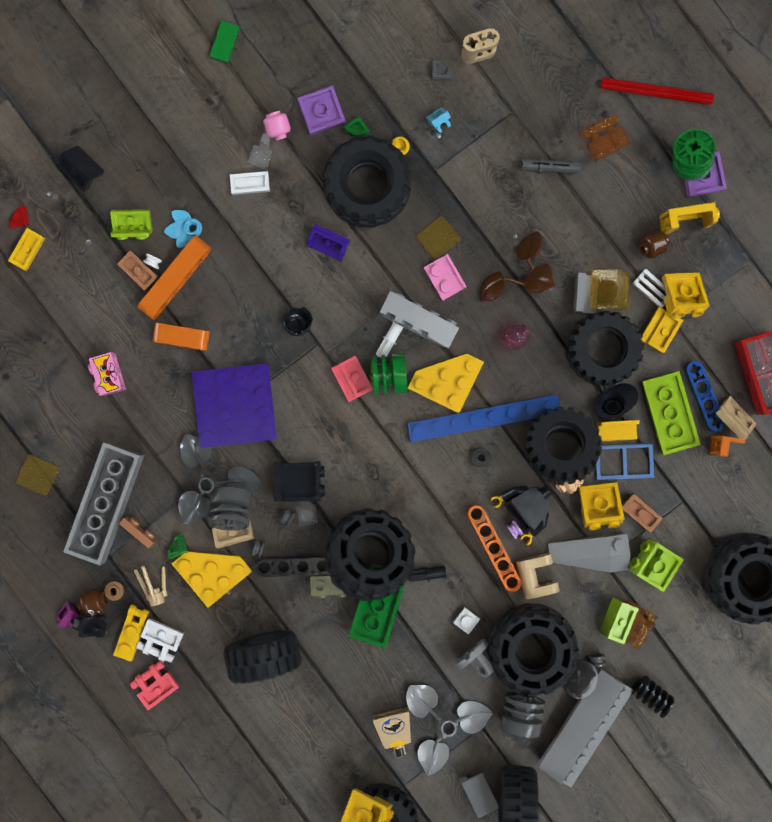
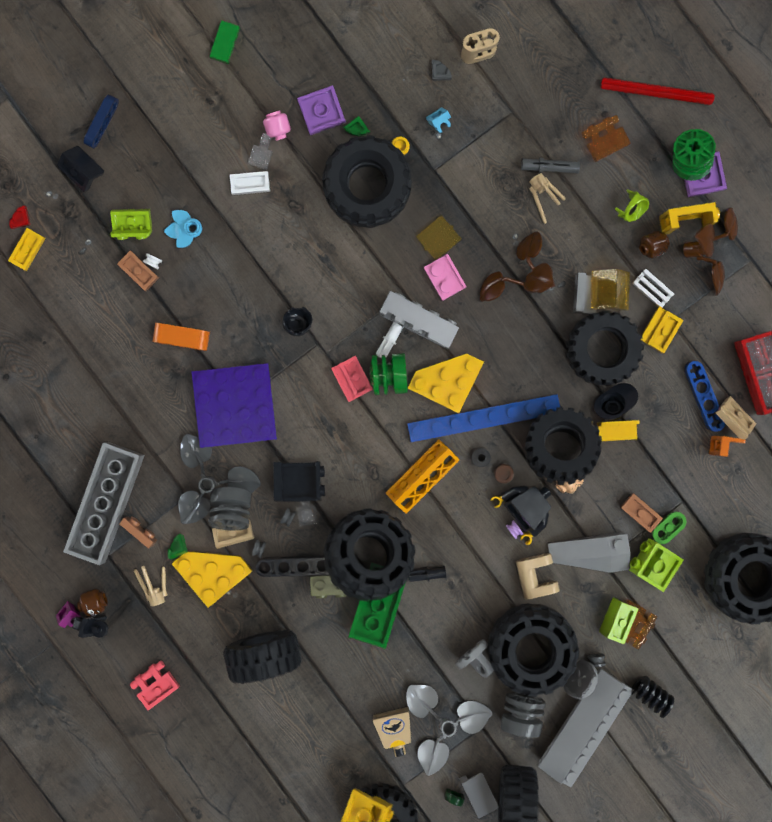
clear yellow piece [16,454,60,496] -> none
bright pink brick [88,352,126,396] -> none
medium nougat plate [105,581,124,601] -> none
yellow plate [113,604,150,661] -> none
white plate [136,618,184,663] -> none
orange beam [138,235,212,320] -> none
dark purple hinge [307,224,350,262] -> none
white plate [453,607,480,634] -> none
orange beam [467,504,521,592] -> none
clear pink head [501,323,531,351] -> none
yellow plate [578,482,624,531] -> none
medium blue window [596,443,654,480] -> none
lime plate [641,371,701,455] -> none
yellow plate [662,272,710,318] -> none
none -> dark blue beam [84,94,119,149]
none -> light orange fence [385,439,460,514]
none -> dark green tile [444,789,465,806]
none -> reddish brown tile [494,464,514,484]
none -> tan plant [529,173,565,224]
none -> lime piece [615,189,649,222]
none -> bright green plate [651,511,687,544]
none -> reddish brown plant [683,208,738,296]

